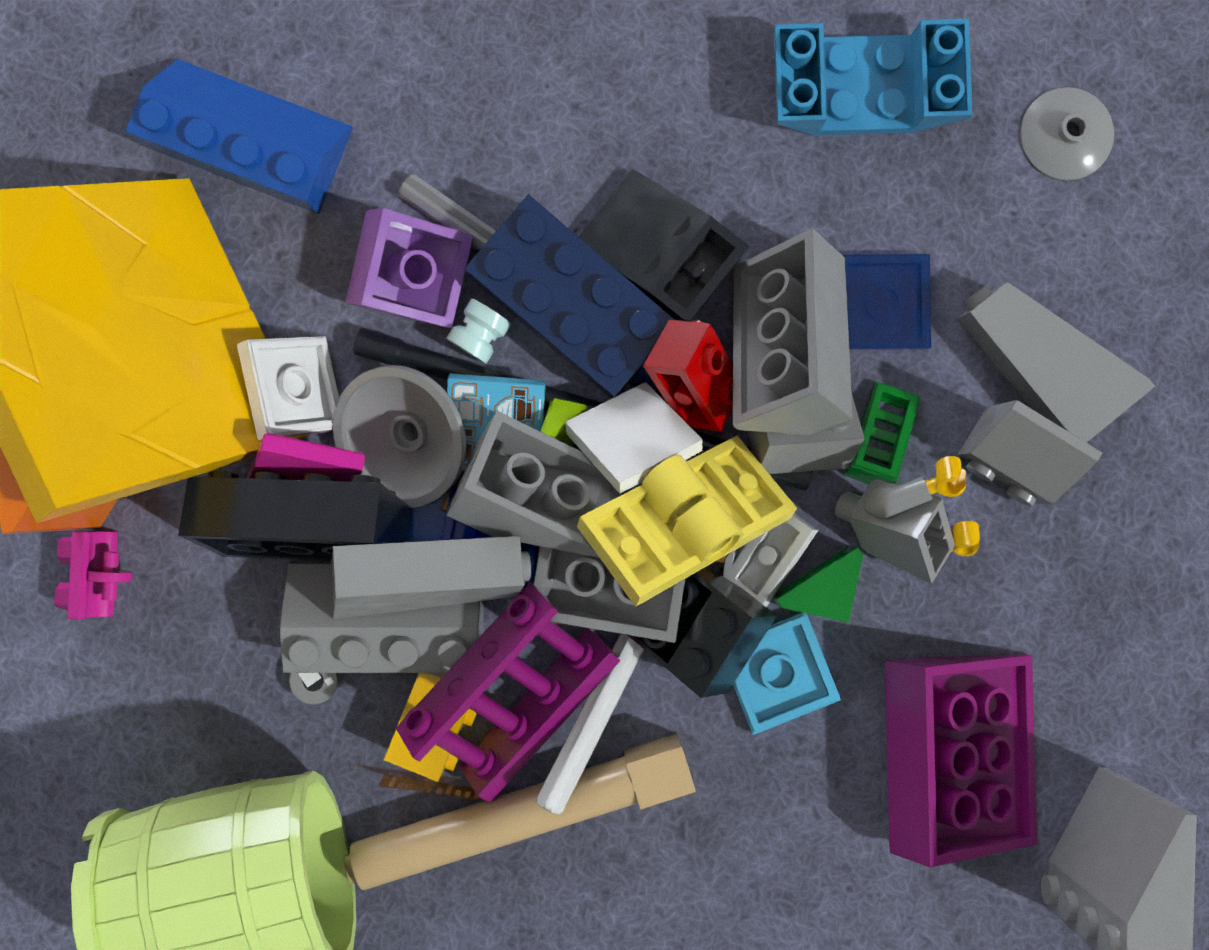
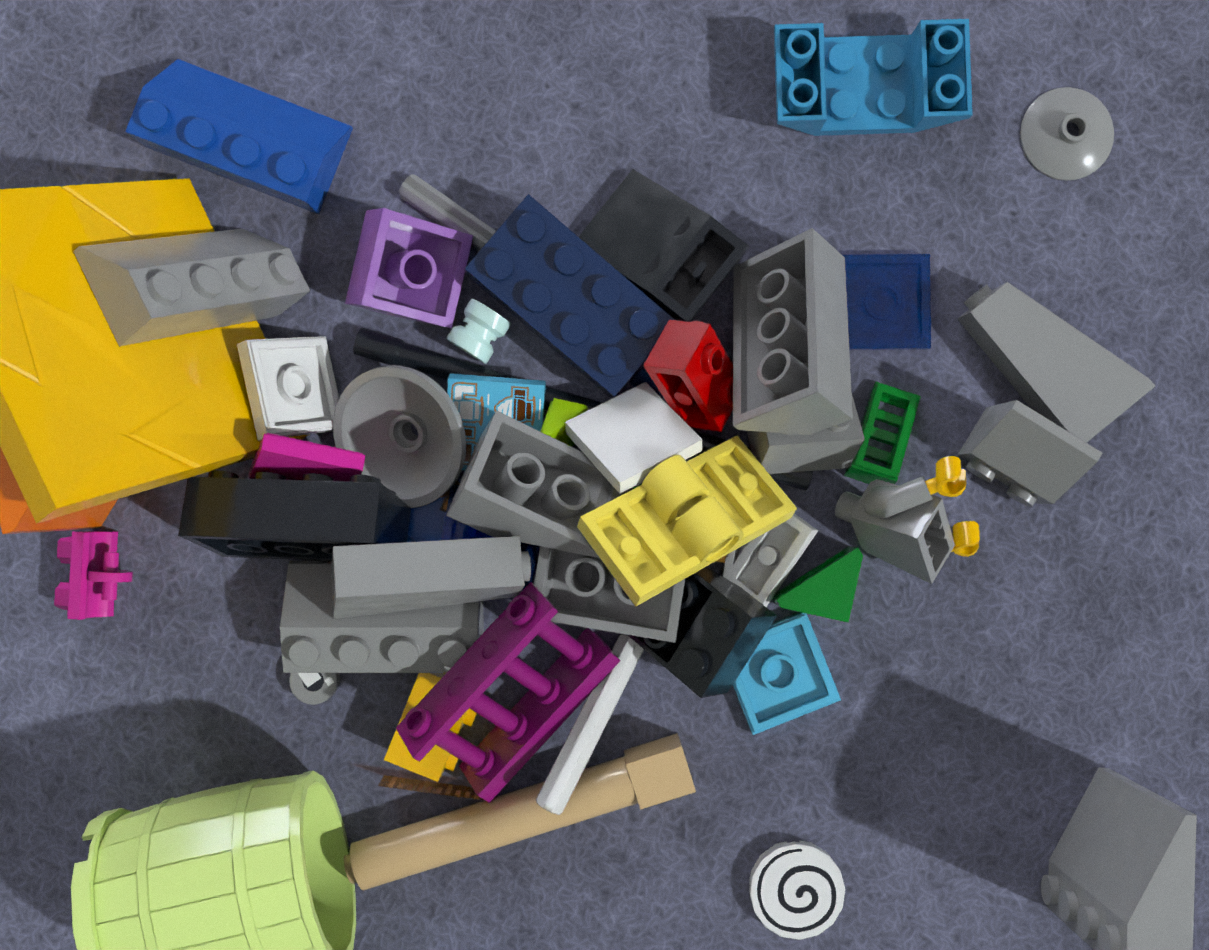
magenta slope [885,654,1037,868] -> none
none -> light grey slope [73,229,310,347]
none -> white tile [749,841,845,940]

